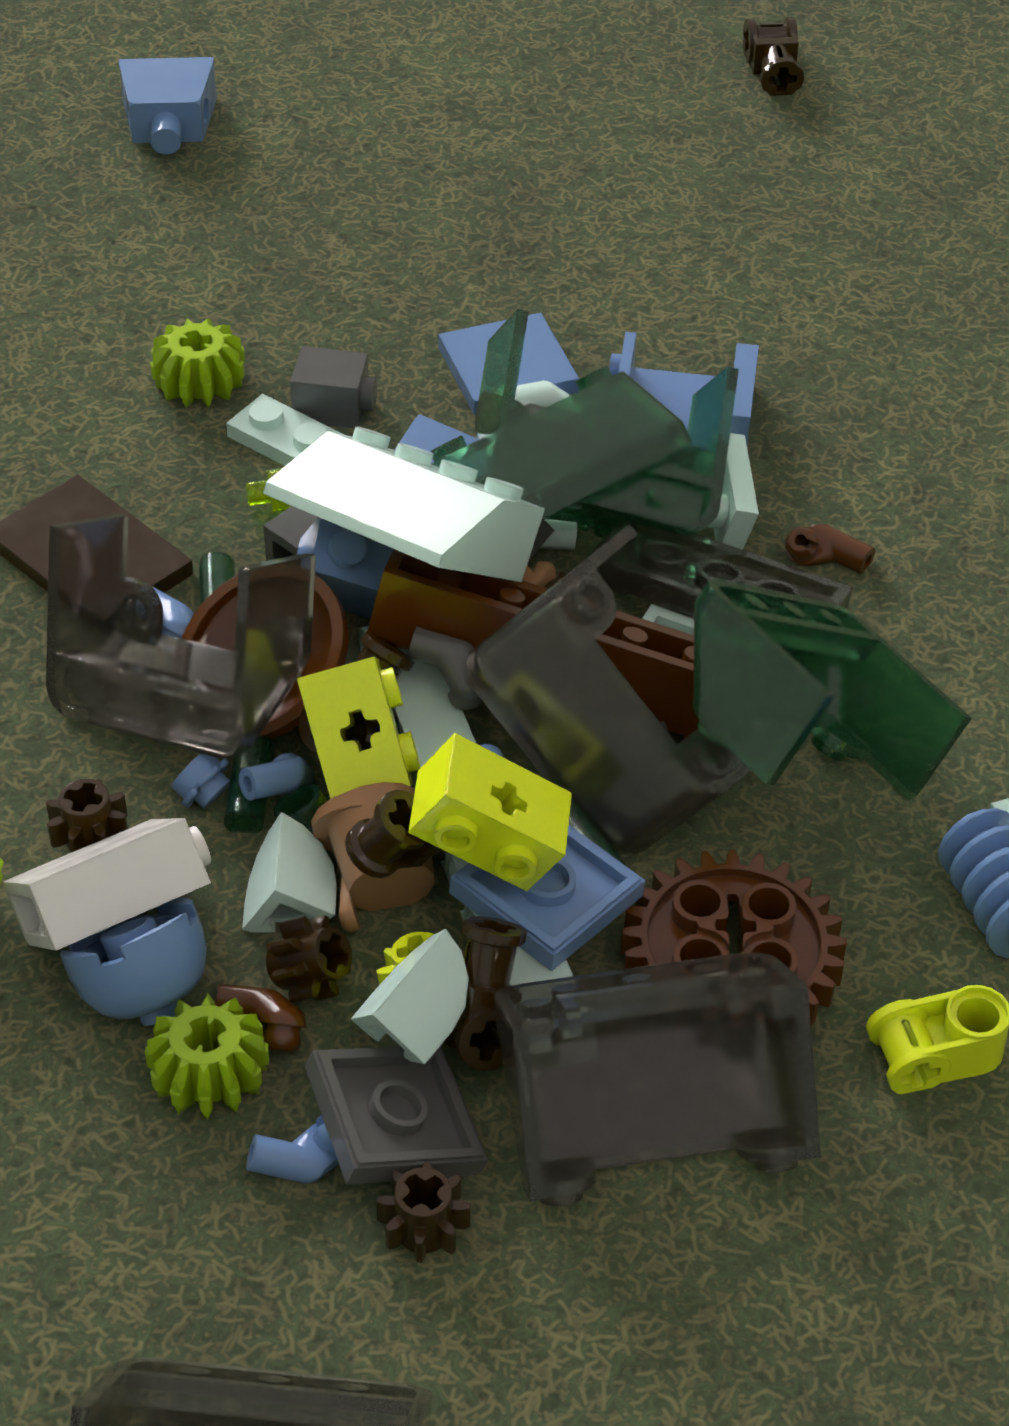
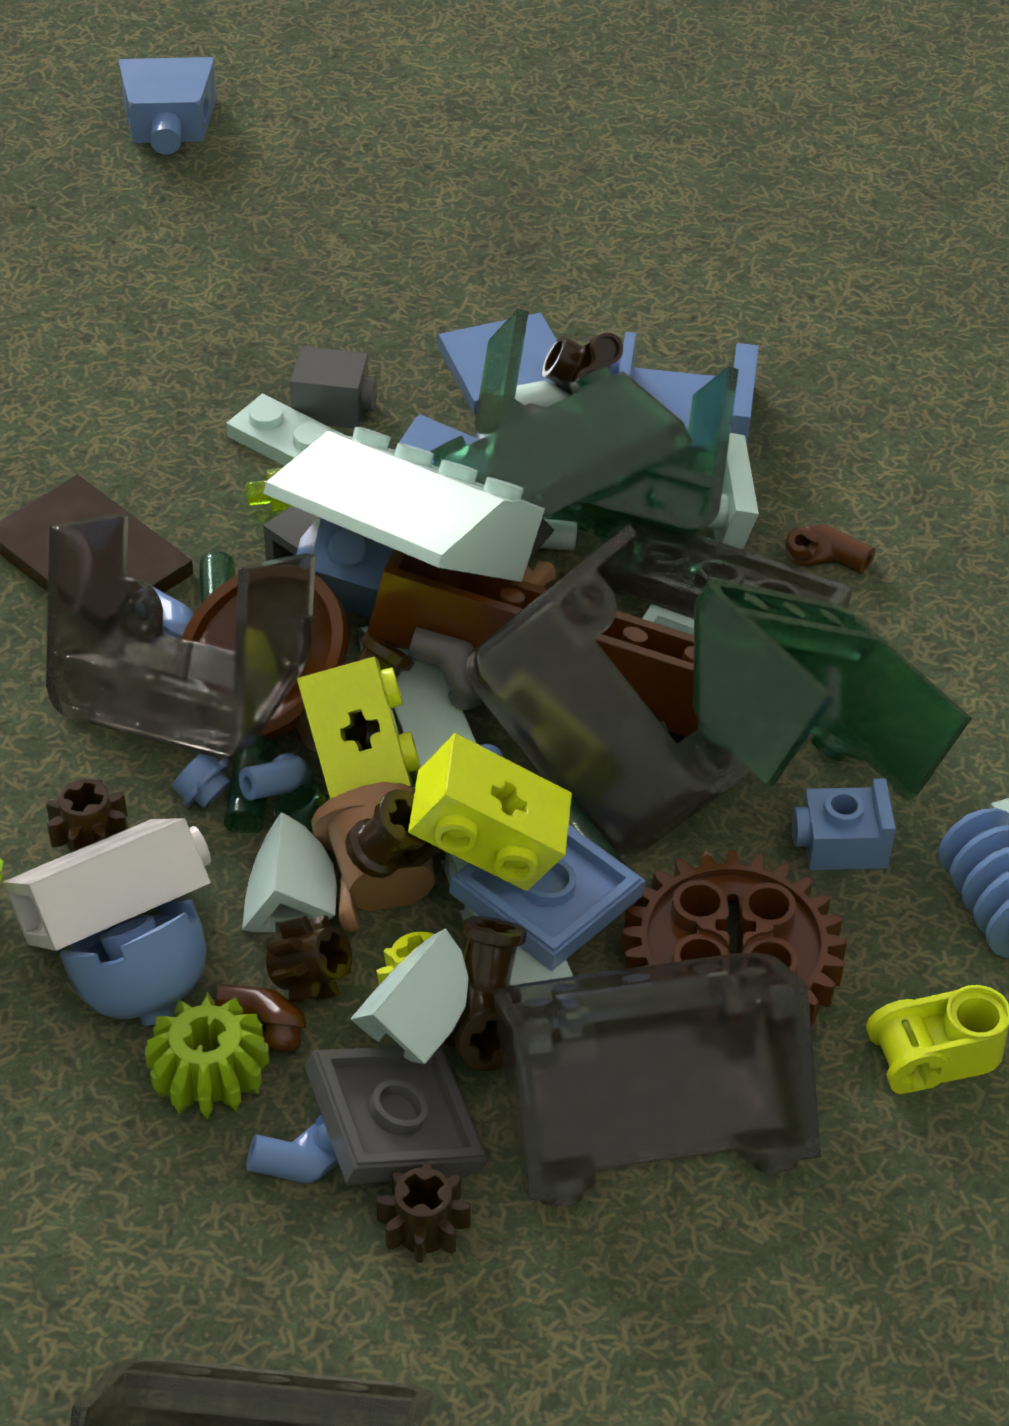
lime gear [150,318,245,408] -> none
dark brown connector [743,17,804,96] -> none
none -> dark brown plate [542,333,623,400]
none -> medium blue brick [792,778,896,870]

